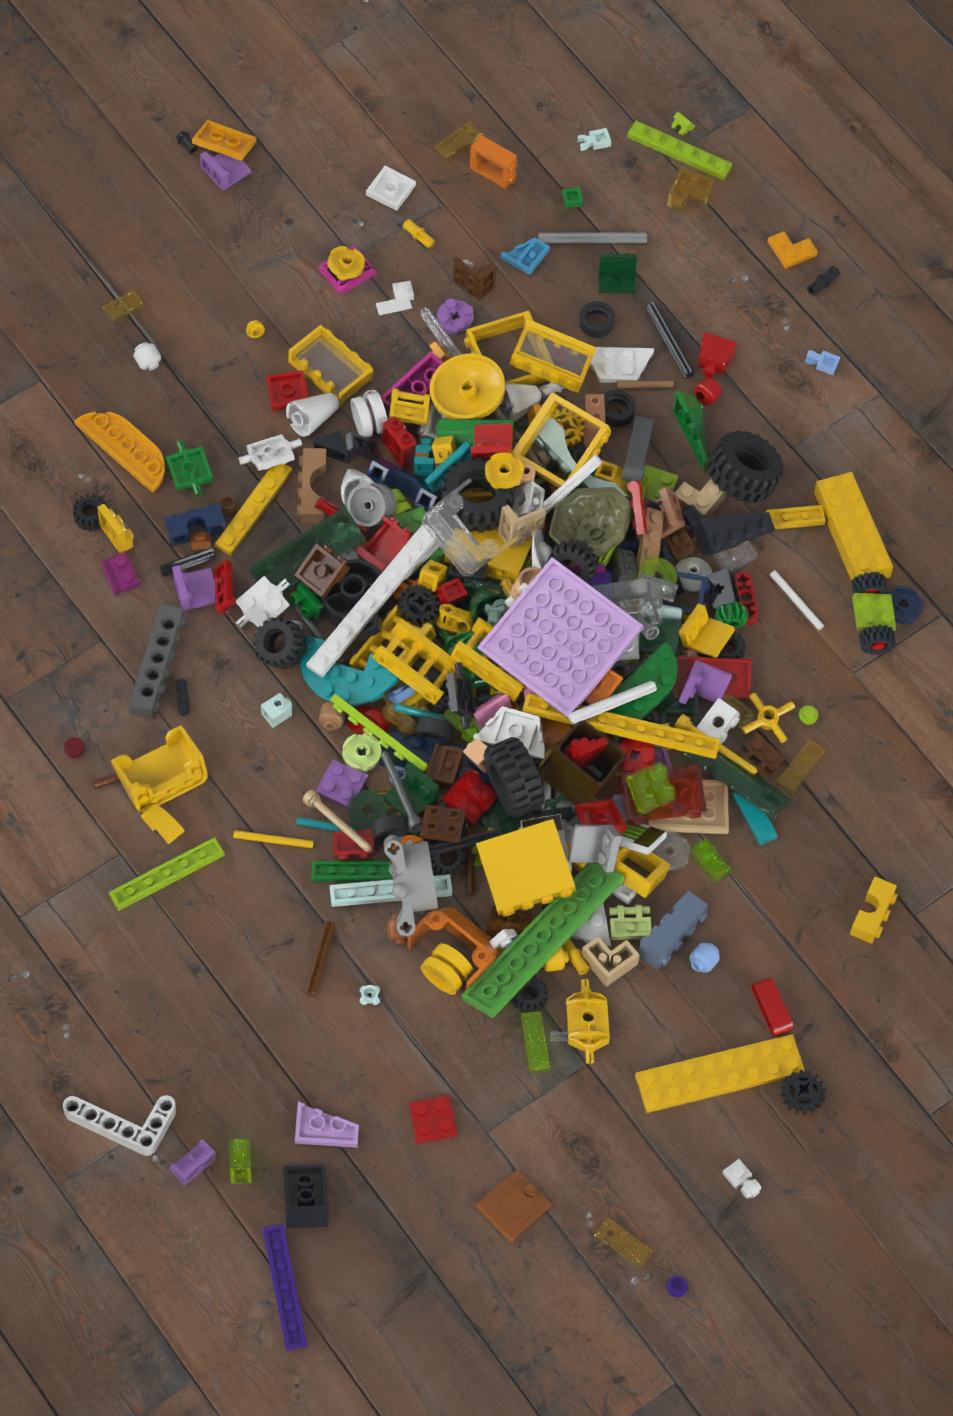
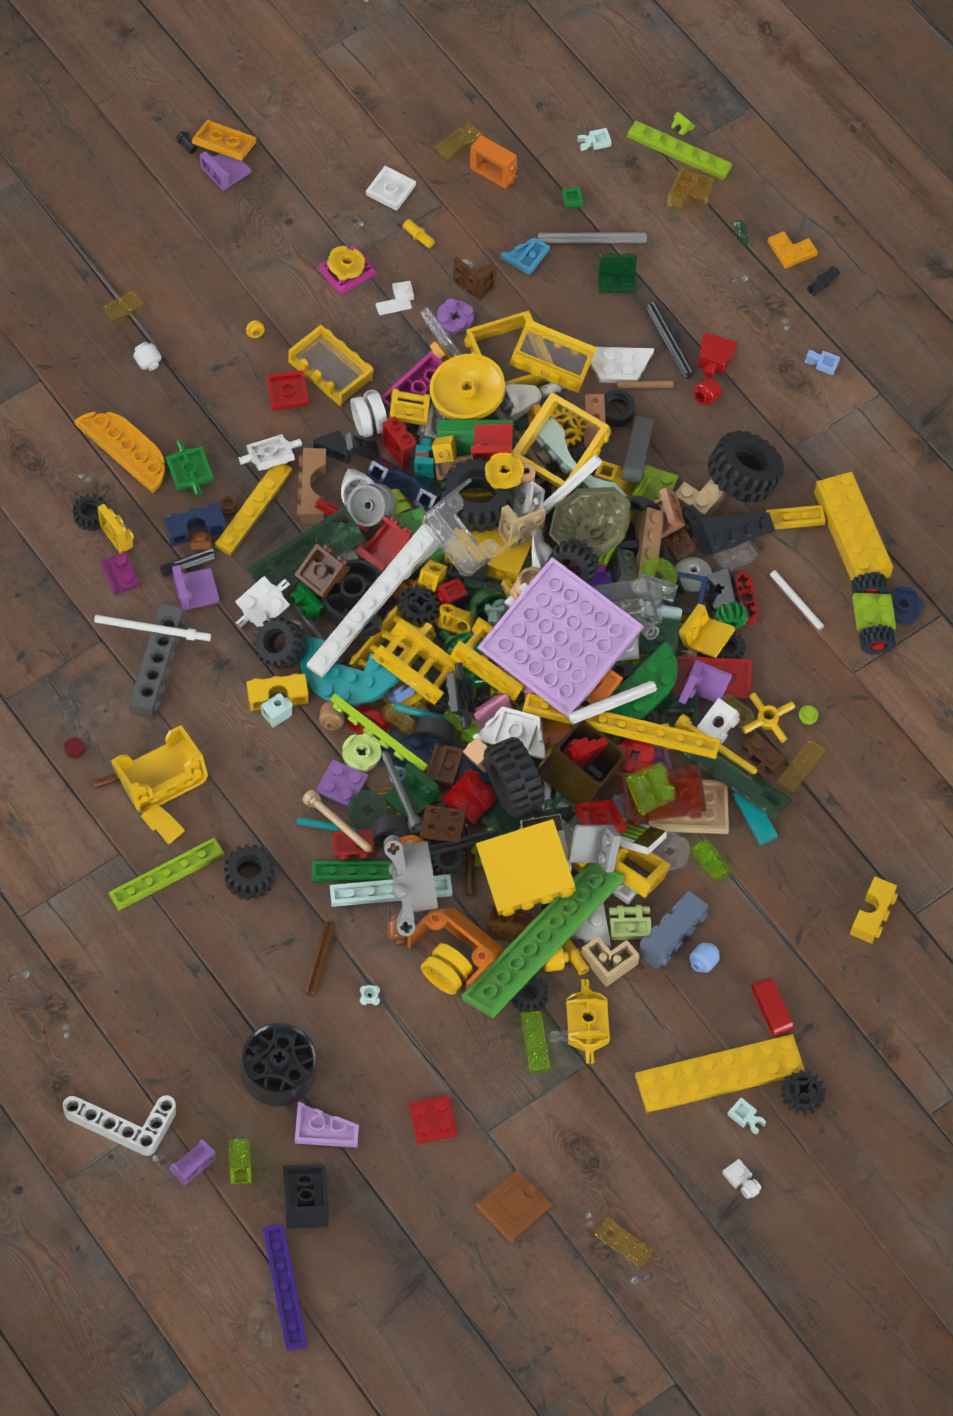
black axle [175,679,190,716] -> none
red plate [214,560,236,614] -> none
yellow bar [233,830,314,849] -> none
white cone [286,393,339,437] -> none
teal tile [425,442,472,493] -> none
white plate [489,929,518,949] -> none
black tyre [579,301,615,338] -> none
plate [627,480,648,535] -> none
dark purple plate [666,1276,688,1297] -> none
green wedge [673,391,708,472] -> none
none -> white bar [95,615,211,641]
none -> black tyre [224,844,275,900]
none -> black wheel [241,1023,317,1106]
none -> yellow arch [247,673,309,711]
none -> light aqua plate [727,1098,766,1134]
none -> clear green piece [734,219,752,245]

